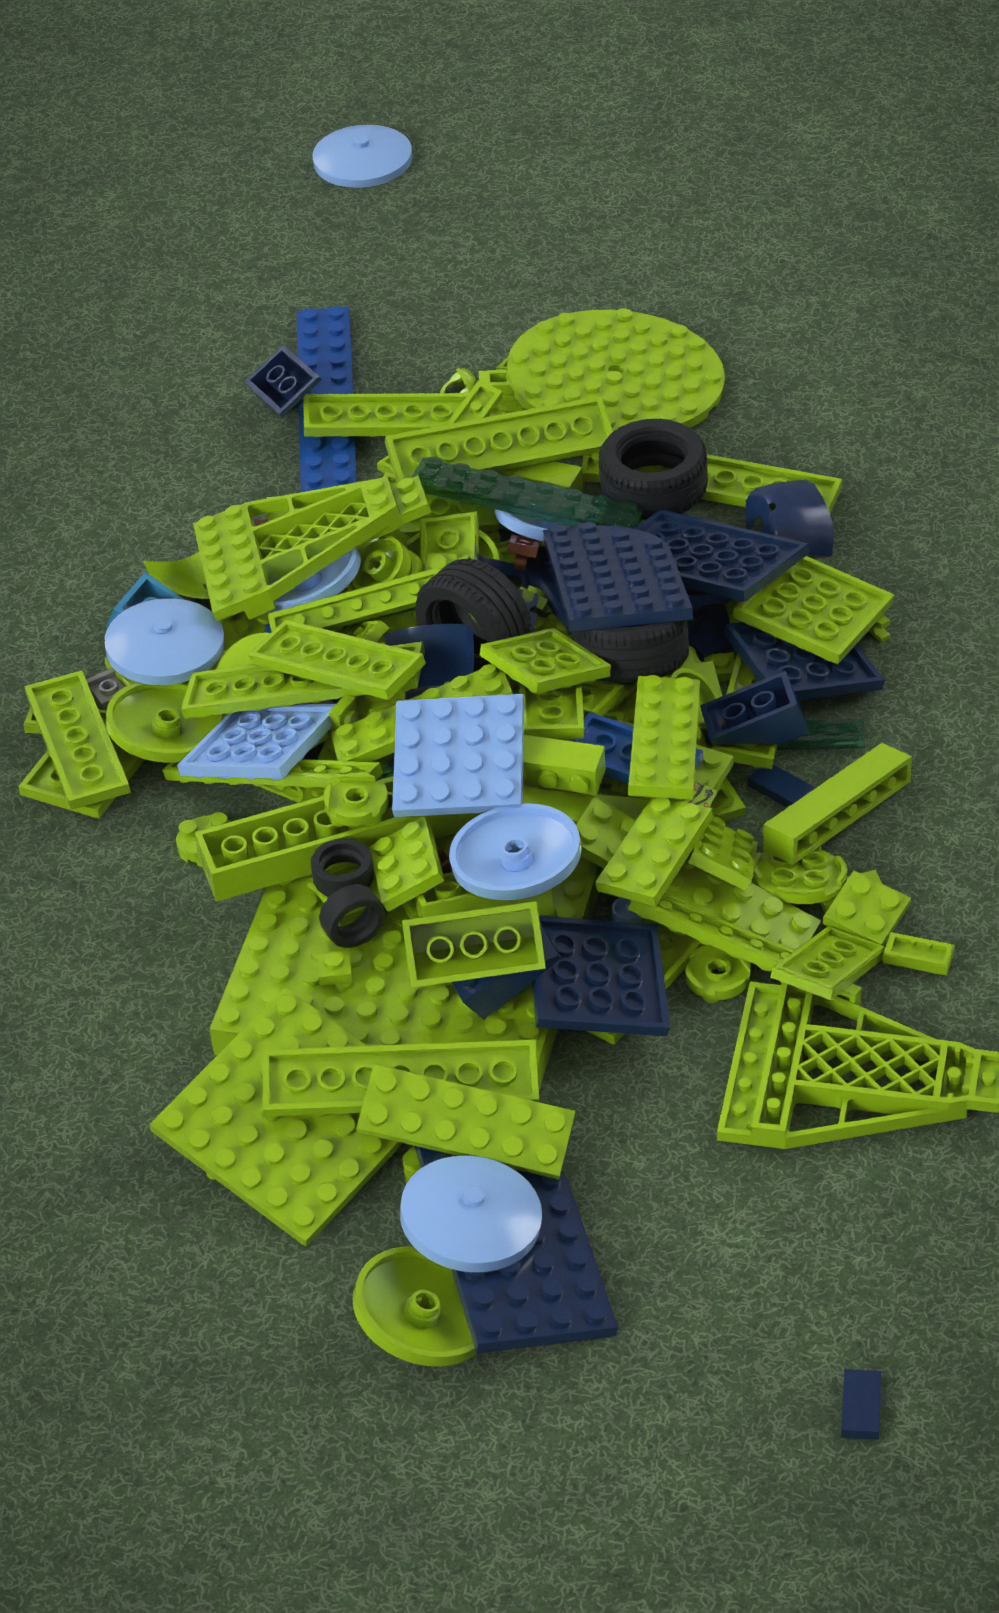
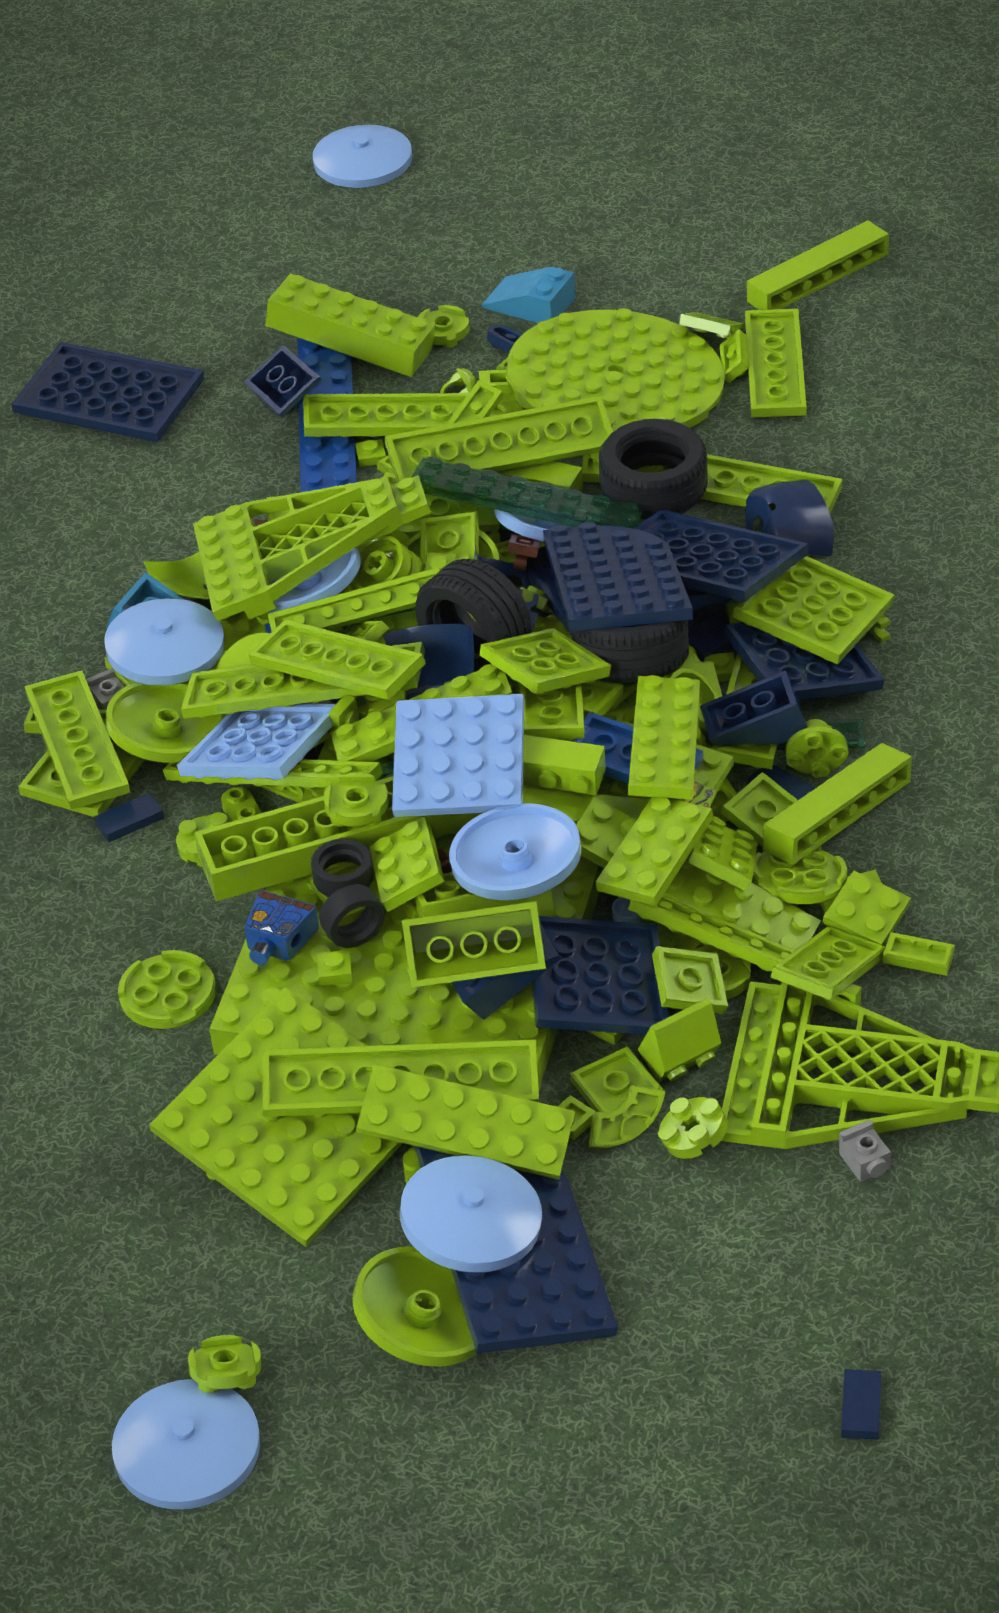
none -> dark blue plate [11,342,205,442]
none -> dark blue tile [94,793,164,842]
none -> light blue dish [112,1379,260,1509]
none -> lime tile [118,950,216,1029]
none -> lime plate [188,1335,261,1393]
none -> lime plate [221,787,262,822]
none -> blue torso [245,890,319,965]
none -> lime brick [265,273,436,377]
none -> lime plate [355,439,386,467]
none -> lime plate [418,305,470,348]
none -> dark azure slope [481,267,576,323]
none -> dark blue plate [487,325,522,353]
none -> lime plate [557,1095,596,1140]
none -> lime plate [570,1046,663,1112]
none -> lime tile [588,1085,665,1149]
none -> lime slope [638,998,721,1083]
none -> lime plate [652,946,728,1014]
none -> lime plate [658,1097,728,1159]
none -> lime plate [679,312,744,339]
none -> lime plate [720,329,749,383]
none -> lime plate [721,772,798,847]
none -> lime plate [745,308,807,418]
none -> lime brick [747,220,889,310]
none -> lime plate [785,719,848,778]
none -> light grey brick [839,1120,891,1182]

